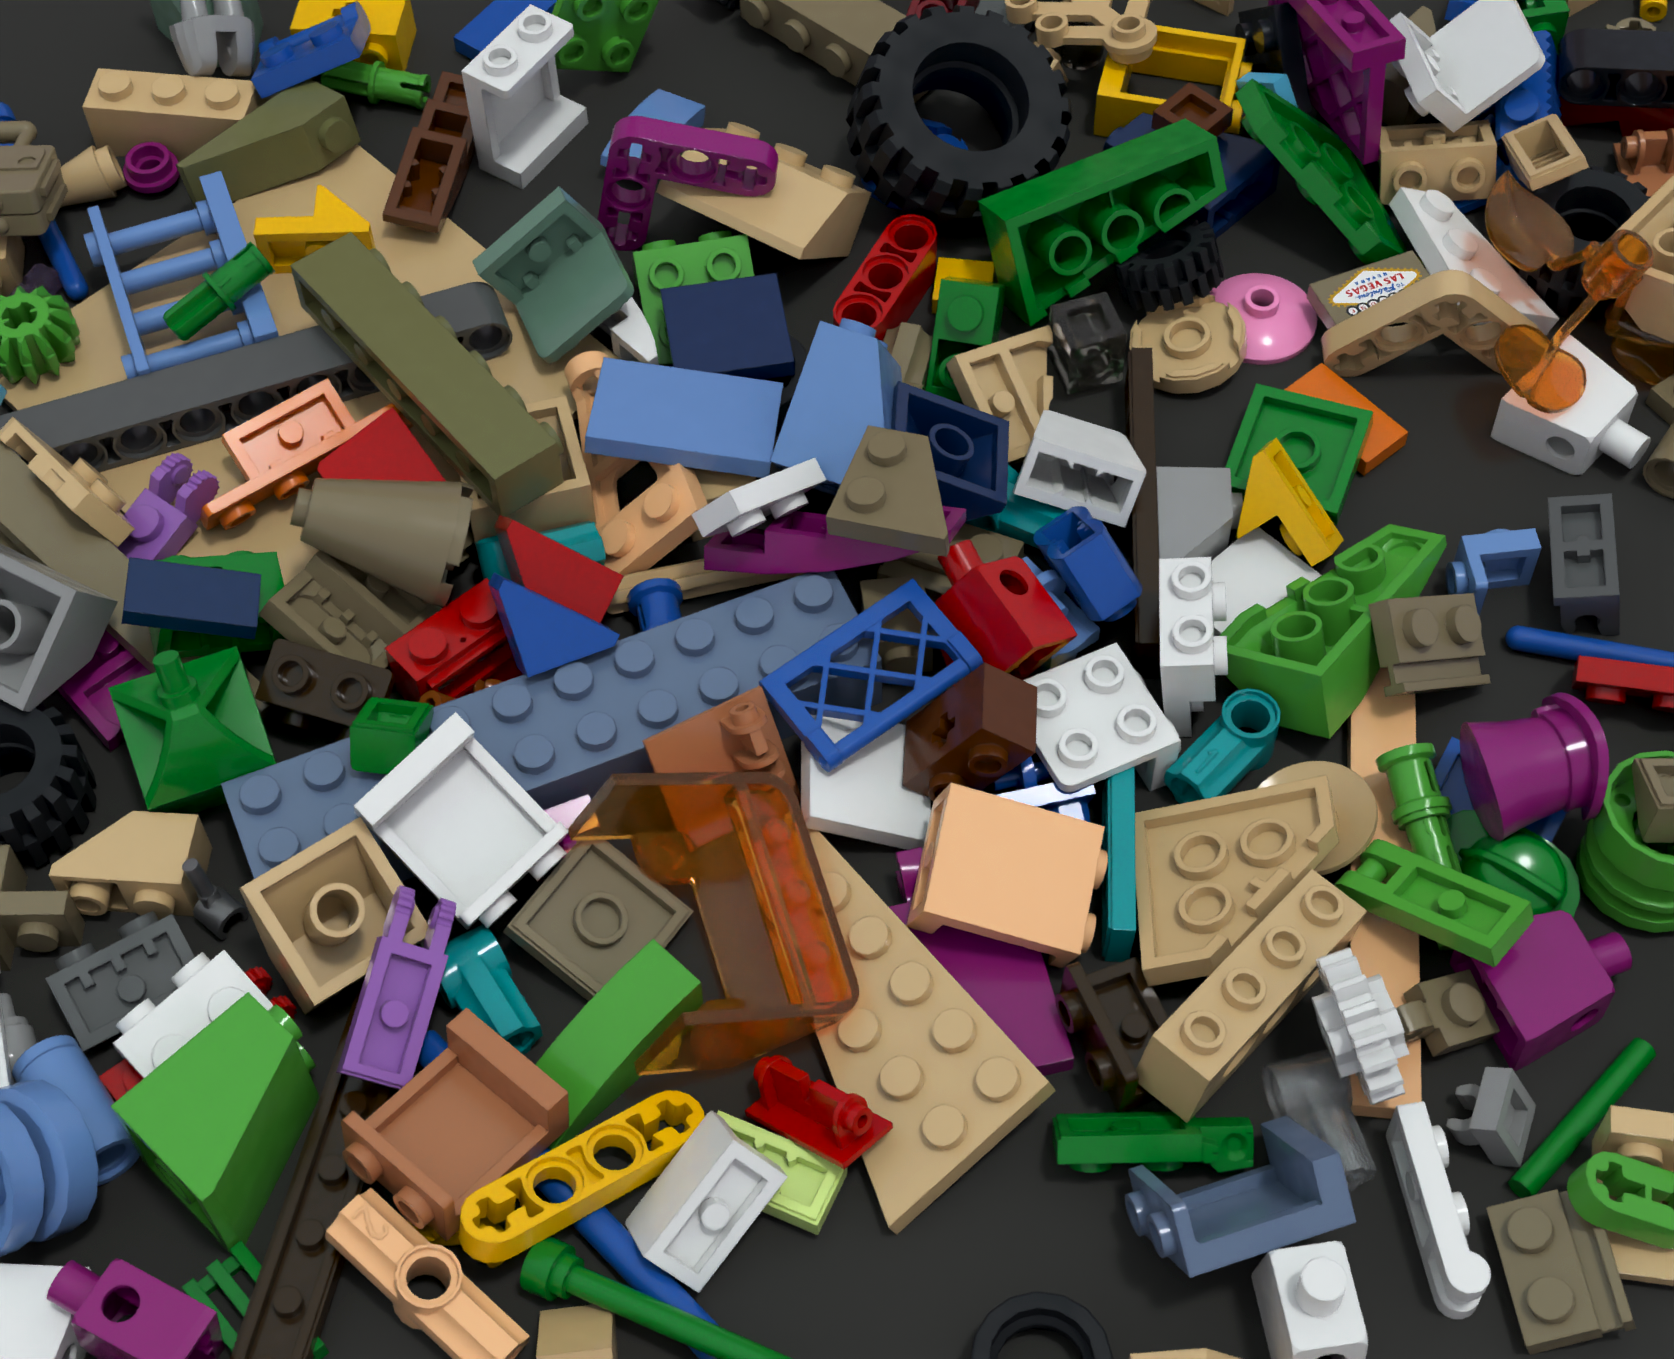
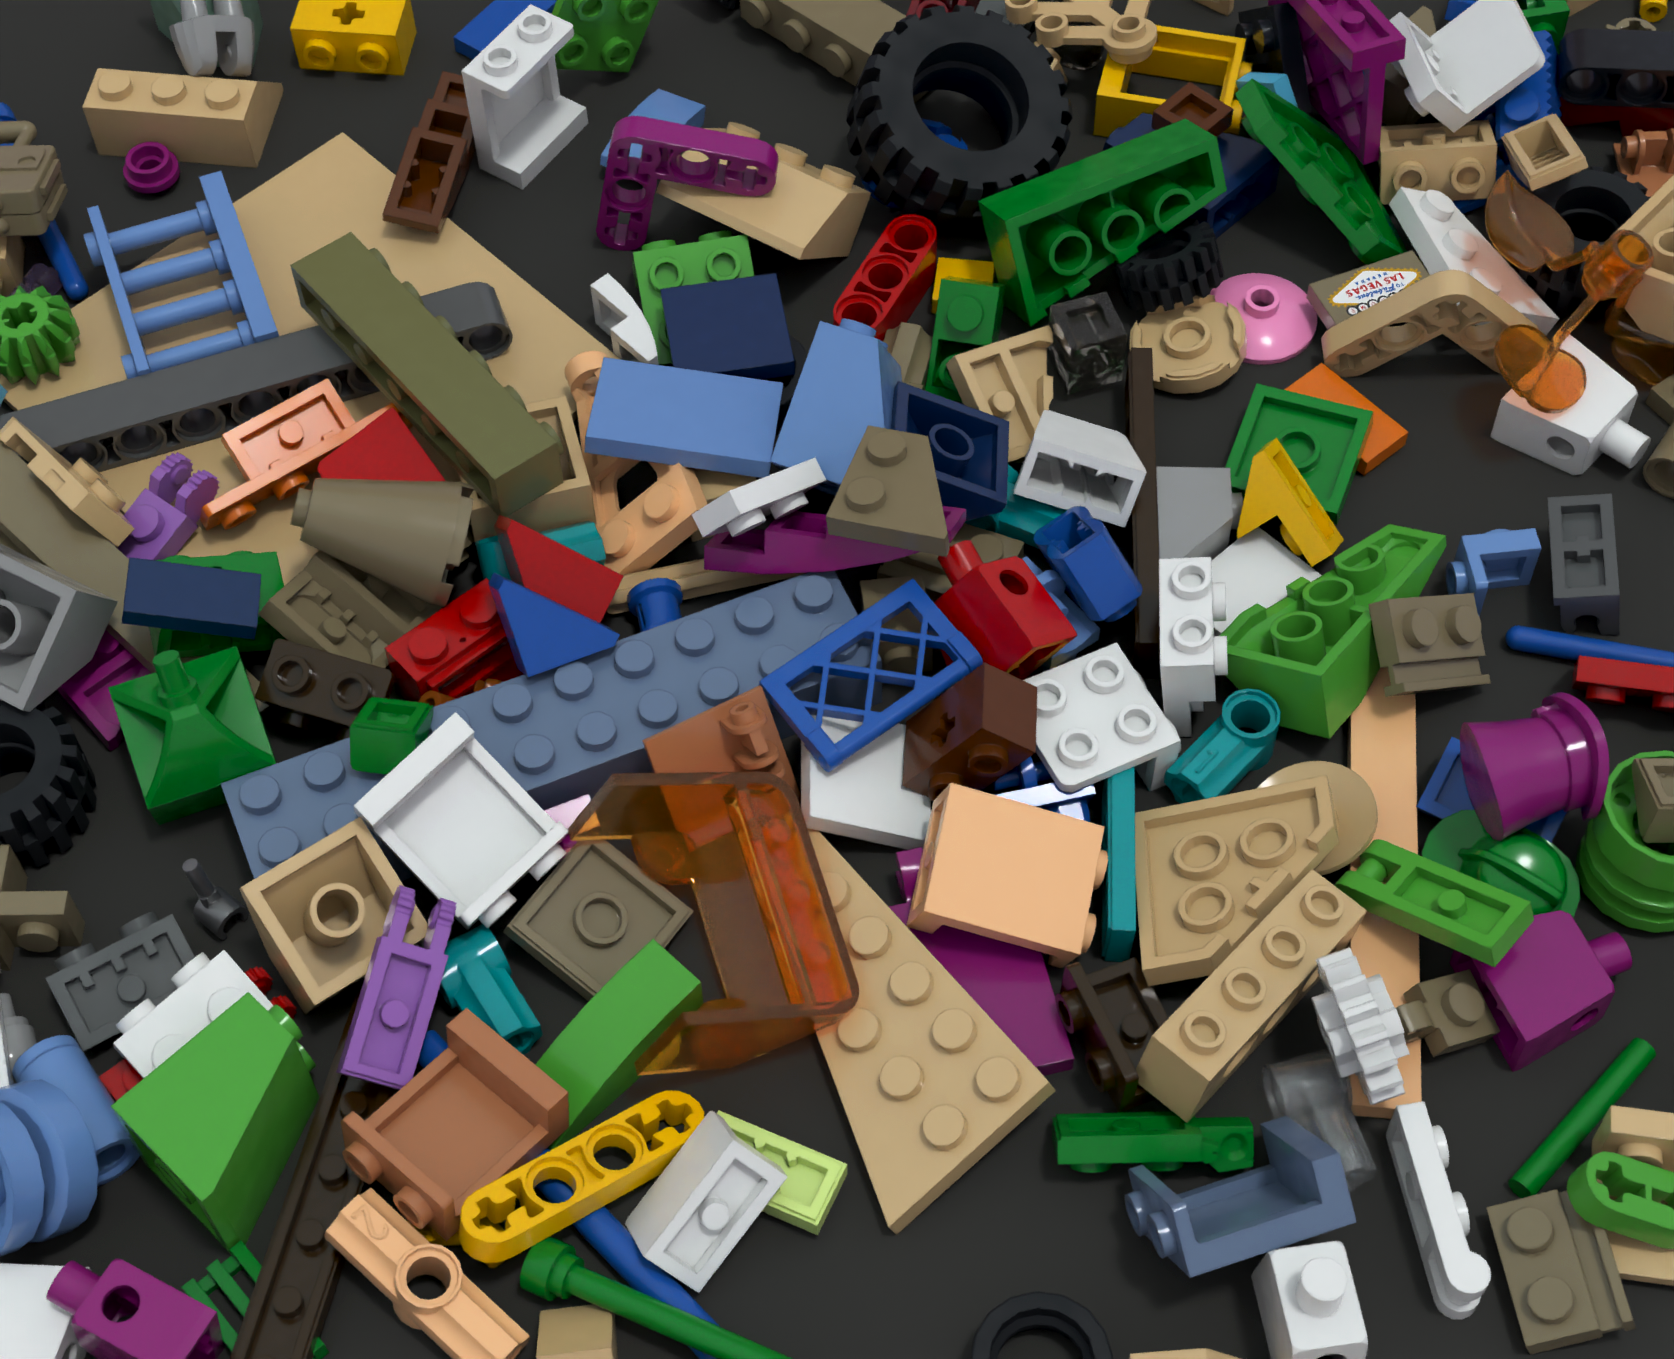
tan slope [49,811,212,920] -> none
tan cone [60,145,127,208] -> none
green axle [163,241,275,341] -> none
olive slope [176,79,361,209] -> none
blue plate [251,1,371,99] -> none
yellow slope [253,185,376,274] -> none
bright green axle [321,60,431,110] -> none
sand green bracket [472,186,634,364] -> none
red hinge [744,1055,893,1169] -> none
bright green pin [1376,743,1462,950] -> none
light grey tile [1446,1067,1536,1167] -> none

